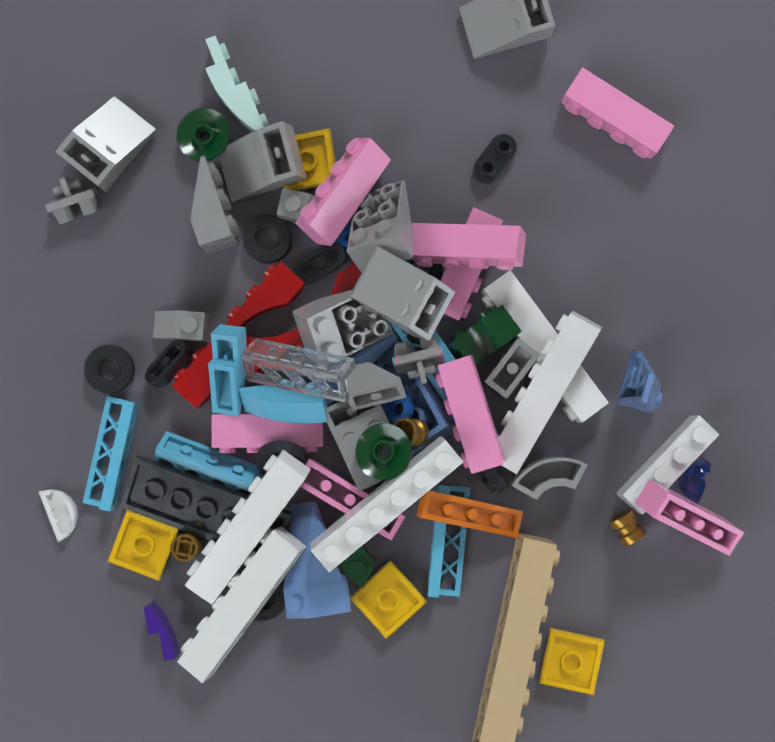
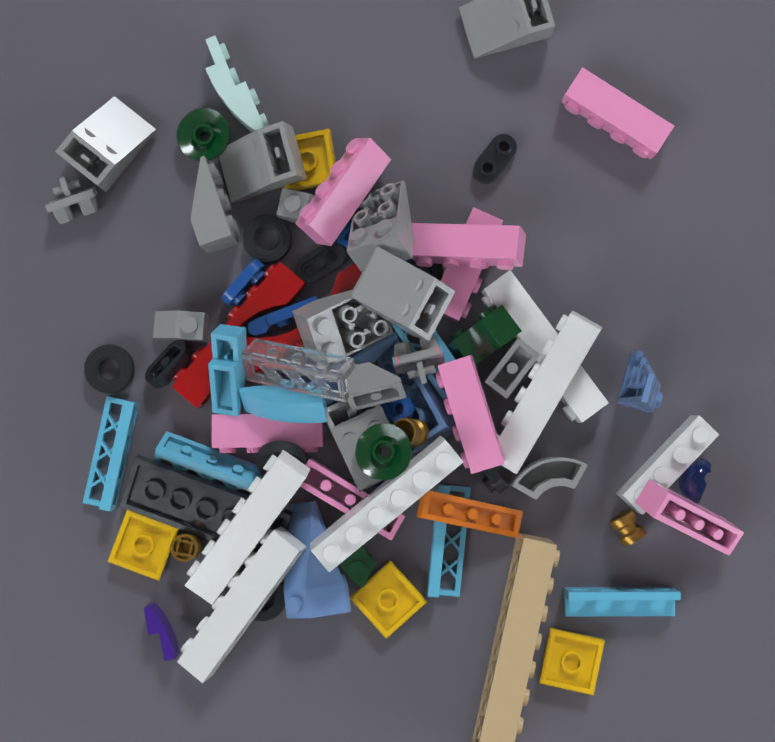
white tile [39,489,78,542] -> none
none -> blue plate [221,258,265,307]
none -> blue hinge [247,296,319,336]
none -> medium azure fence [563,587,681,617]

